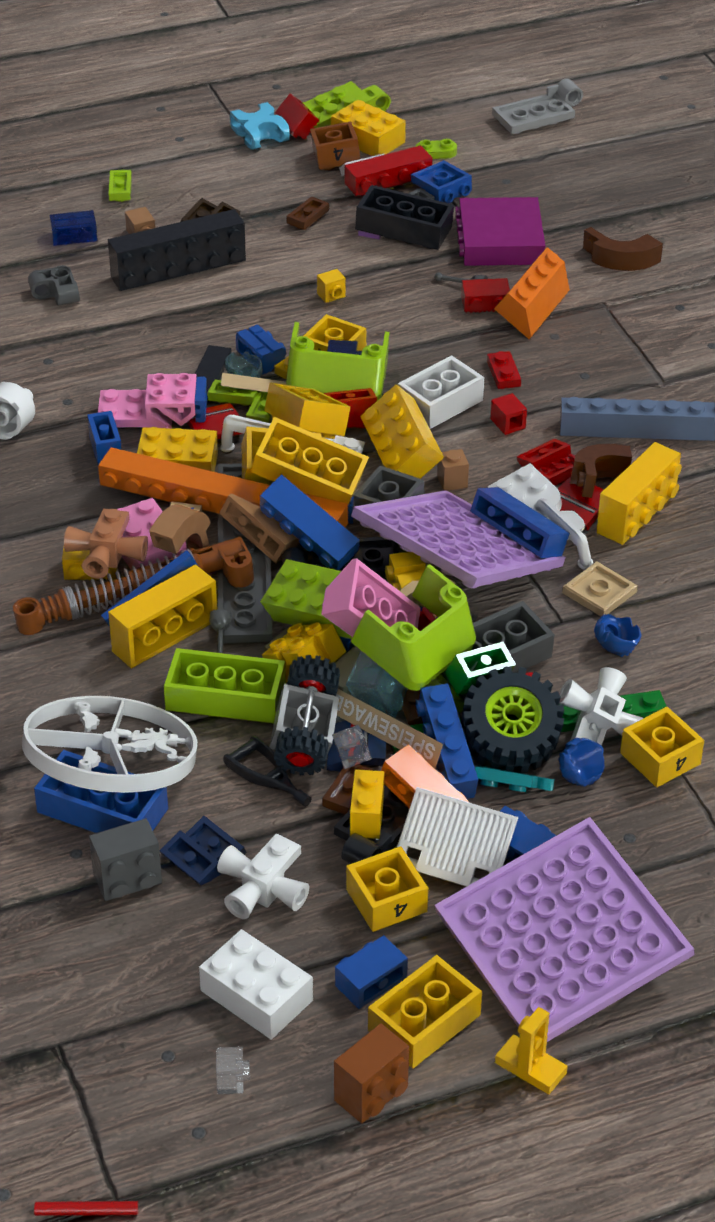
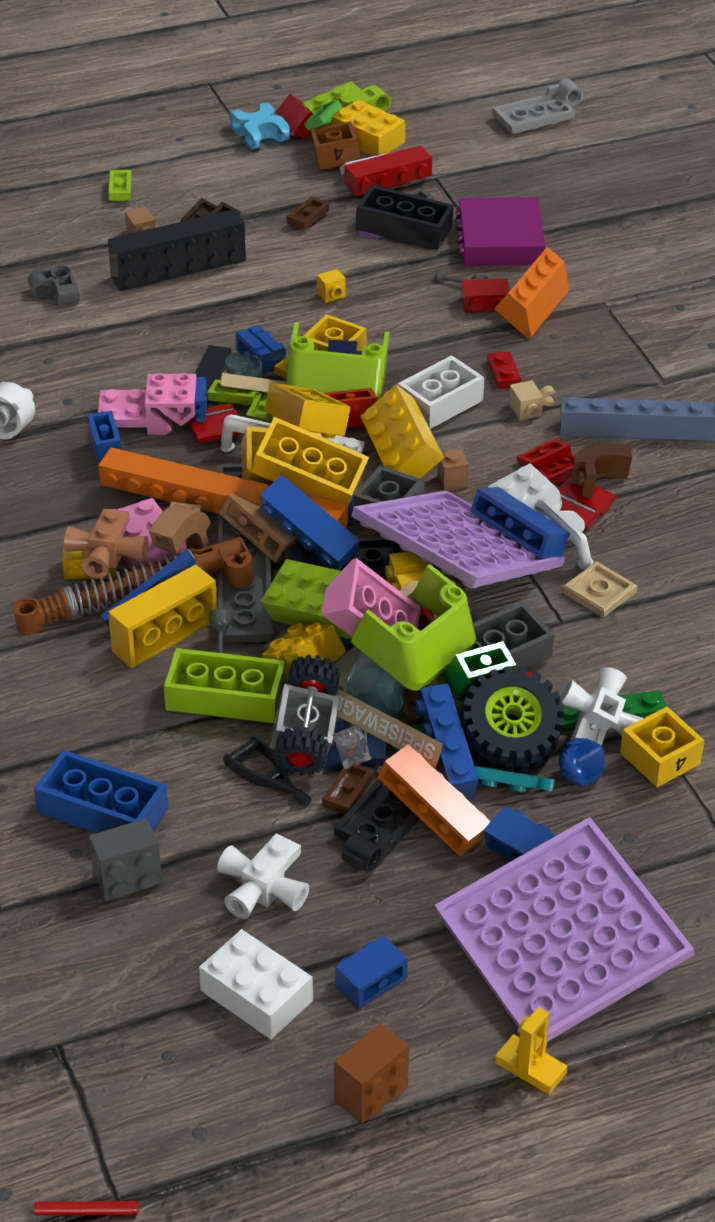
white piece [22,696,197,793] -> none
clear blue brick [50,210,98,246] -> none
yellow brick [137,427,218,472] -> none
dark blue slope [159,816,247,886] -> none
clear plate [216,1047,250,1094] -> none
yellow brick [346,846,428,932] -> none
yellow brick [350,770,384,839] -> none
yellow brick [368,955,482,1069] -> none
white window [397,787,518,887] -> none
blue plate [411,160,472,203] -> none
lime plate [415,139,457,159] -> none
red brick [490,393,527,435] -> none
reddish brown arch [583,227,663,271] -> none
blue hair [594,614,642,657] -> none
yellow brick [597,442,682,545] -> none
none -> bright green plate [304,100,341,130]
none -> tan brick [509,380,555,421]

